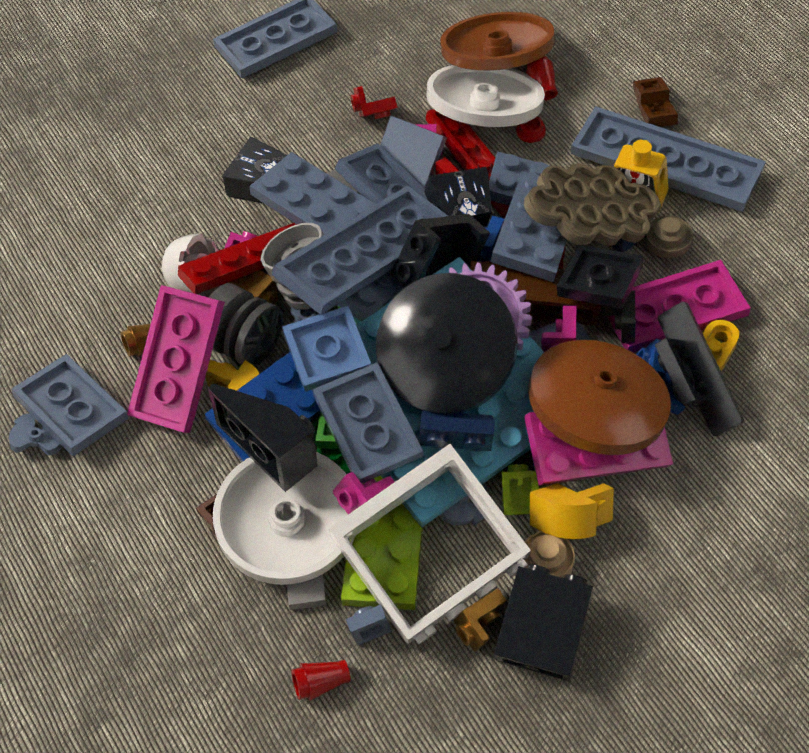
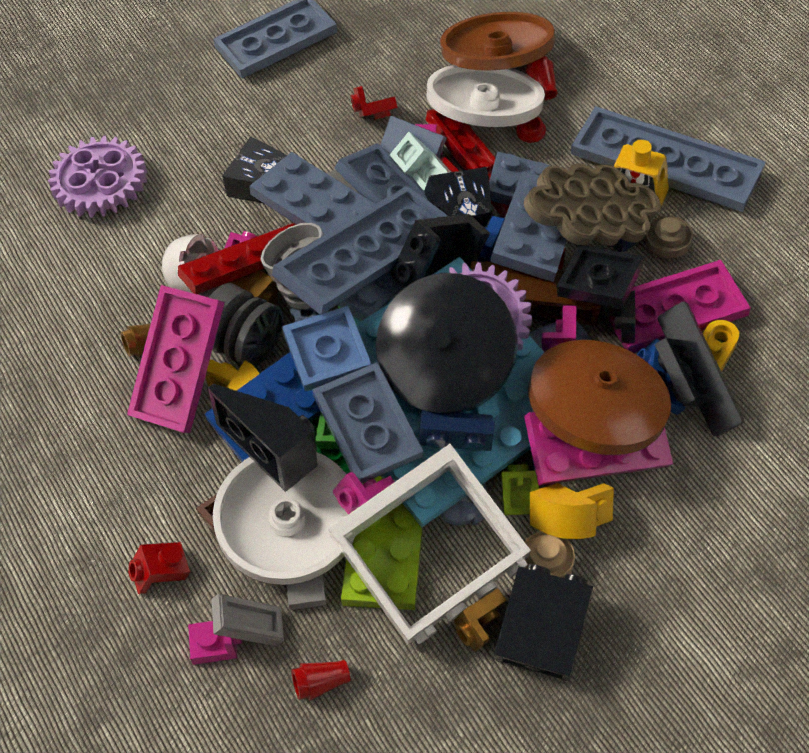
sand blue piece [9,413,63,456] -> none
sand blue plate [11,354,128,456] -> none
sand blue plate [346,605,392,645] -> none
reddish brown slope [633,77,678,127] -> none
none -> lavender gear [48,136,147,218]
none -> red bracket [128,542,190,594]
none -> dark pink bracket [188,621,243,665]
none -> light grey tile [211,594,284,646]
none -> light aqua slope [390,132,451,190]

